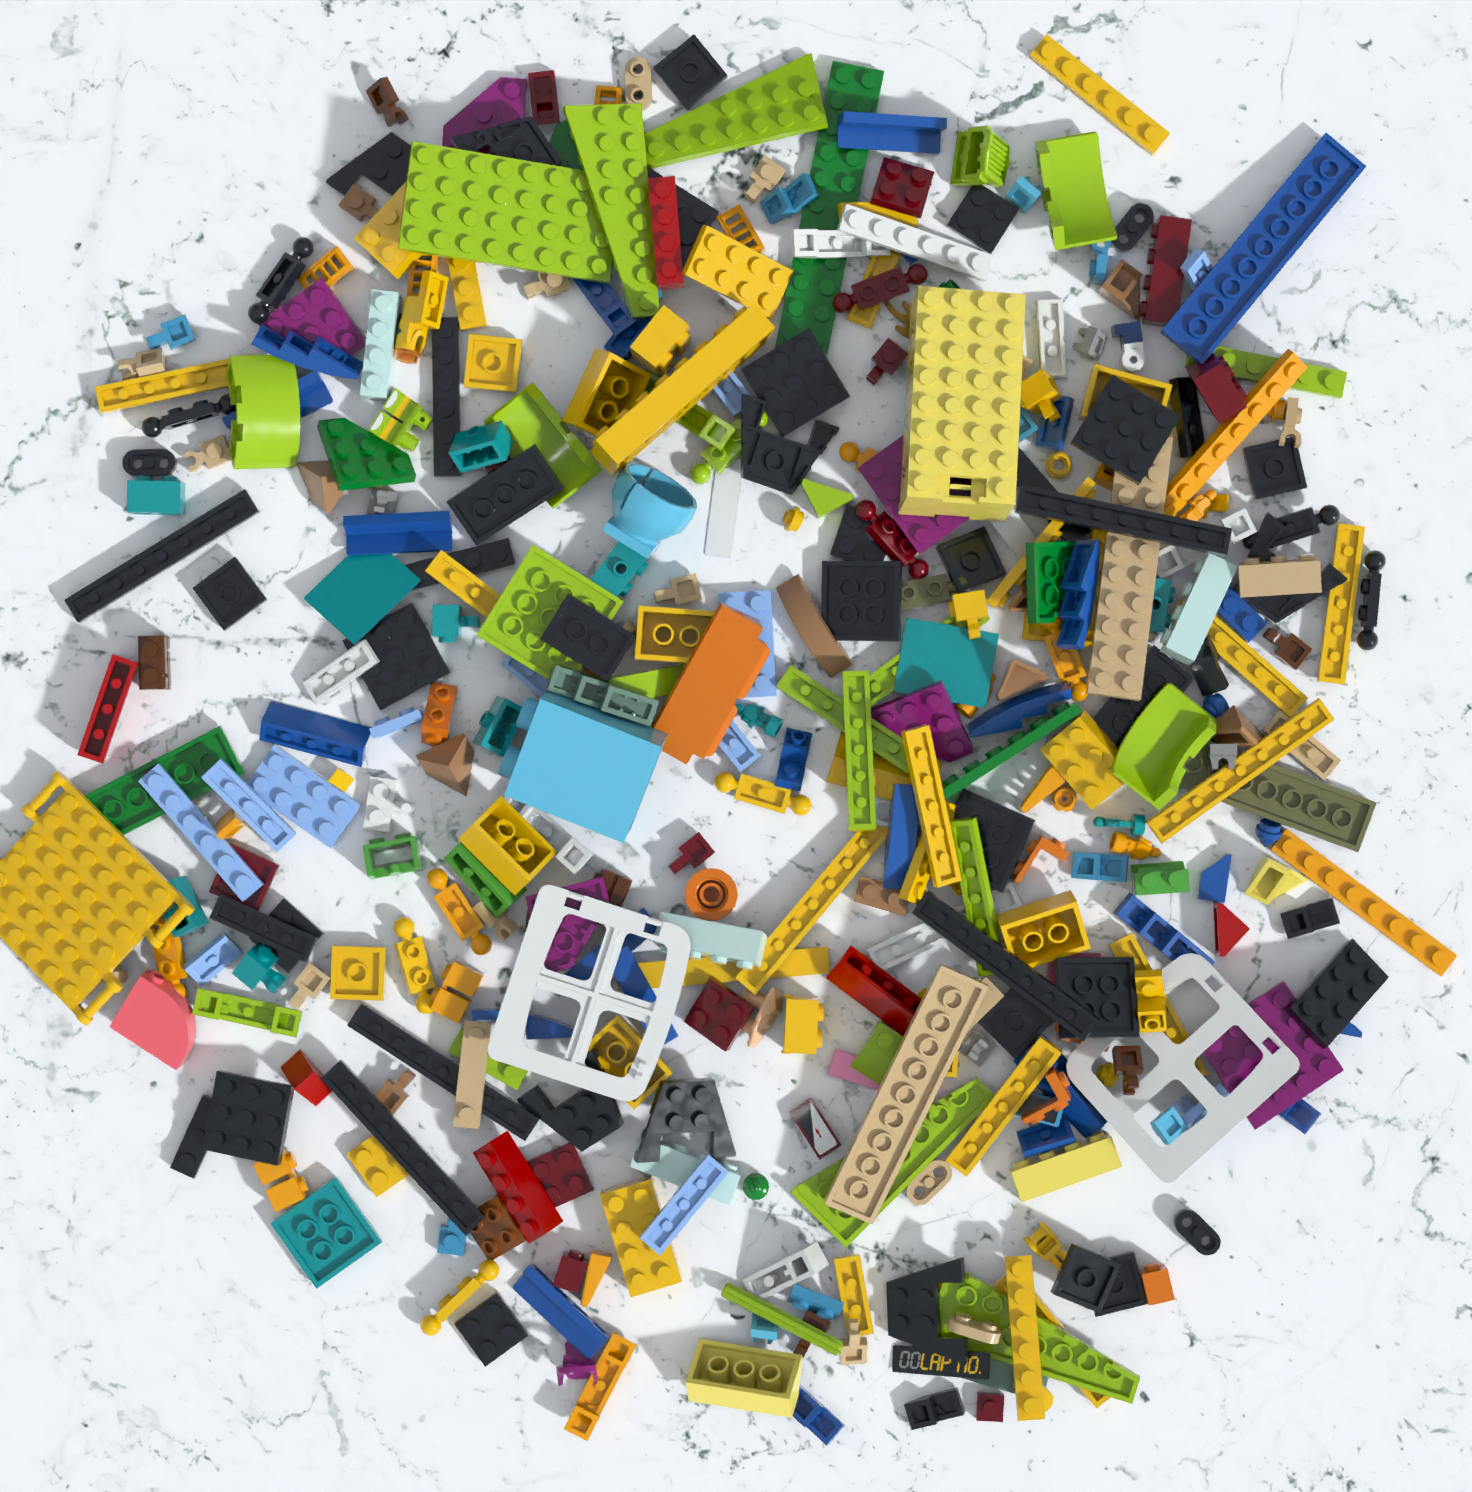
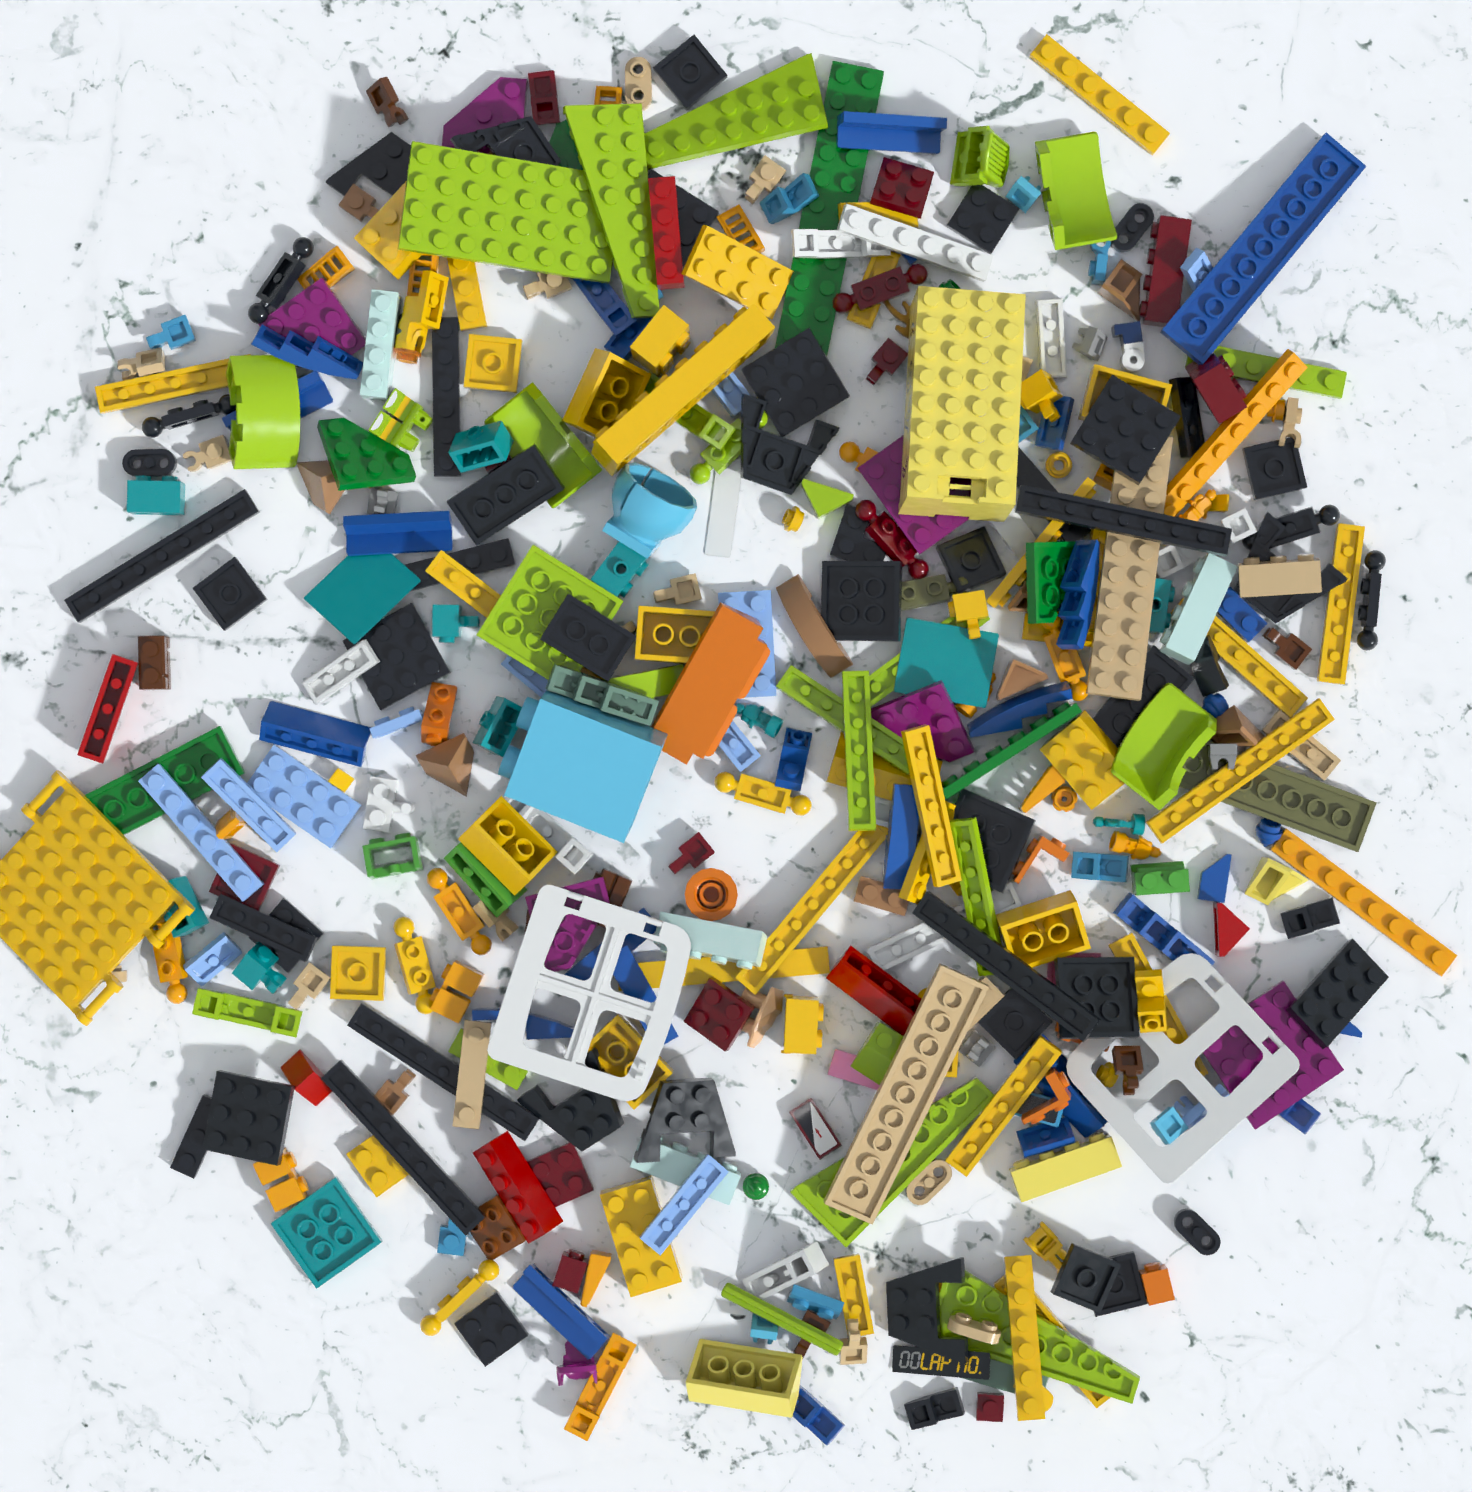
coral brick [109,969,196,1070] -> none

